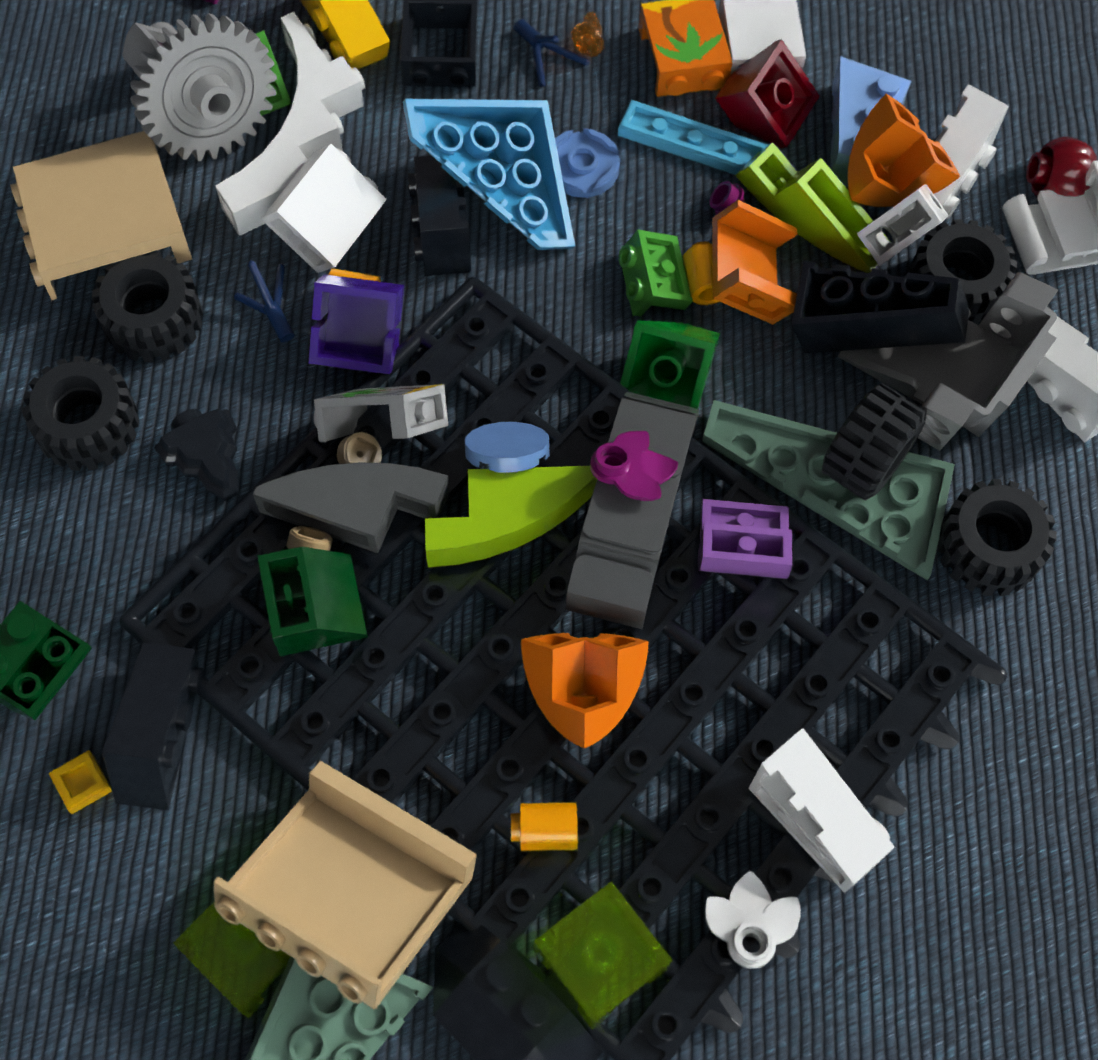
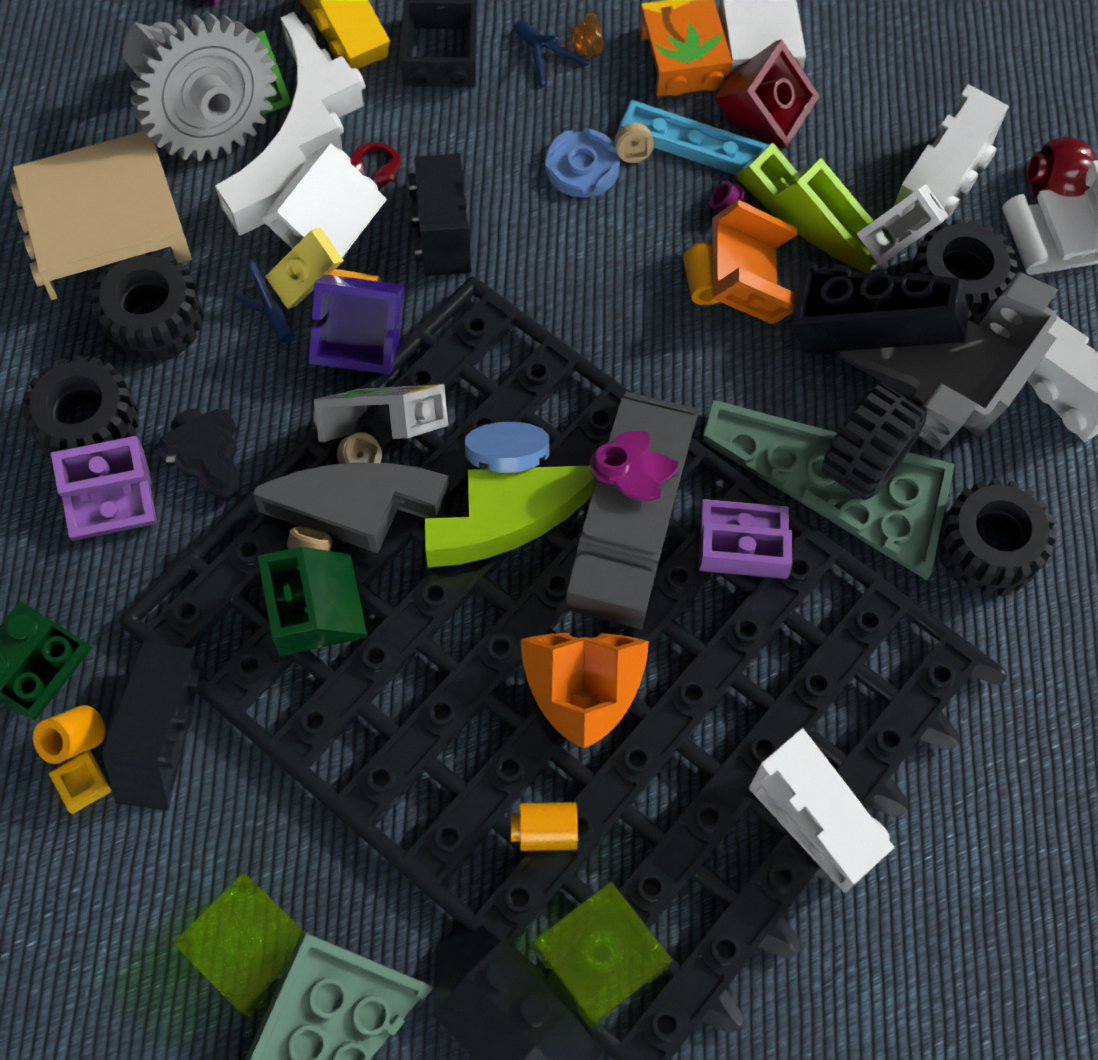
tan panel [214,761,477,1010] -> none
dark azure slope [403,99,575,250] -> none
bright green bracket [619,230,693,317] -> none
green slope [620,320,720,409] -> none
white plate [705,872,801,969] -> none
light blue wedge [830,56,911,187] -> none
orange brick [847,93,960,207] -> none
none -> light orange brick [33,705,105,764]
none -> medium lavender brick [51,436,157,541]
none -> light yellow plate [265,228,344,309]
none -> dark red piece [350,143,401,190]
none -> tan tile [615,123,654,163]

